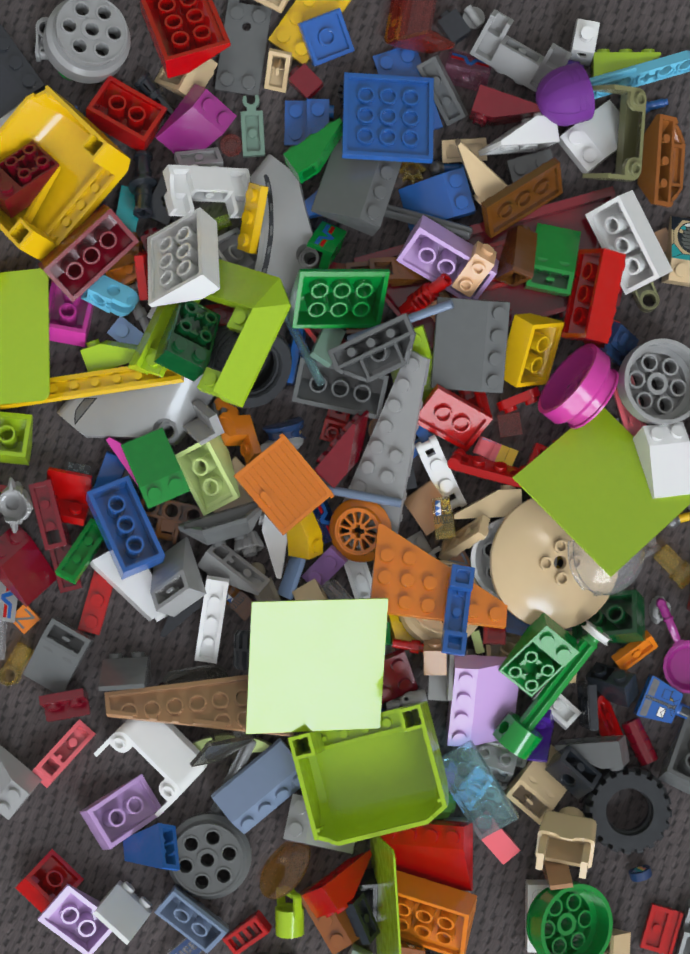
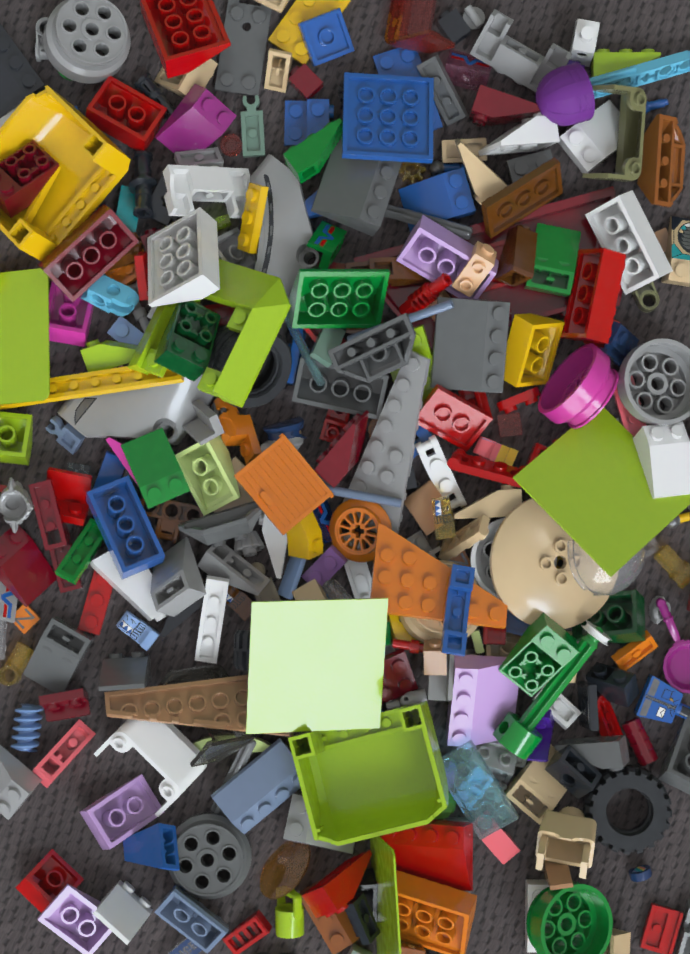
none -> medium blue piece [10,704,44,752]
none -> sand blue plate [46,415,85,455]
none -> light blue leg [116,610,161,651]

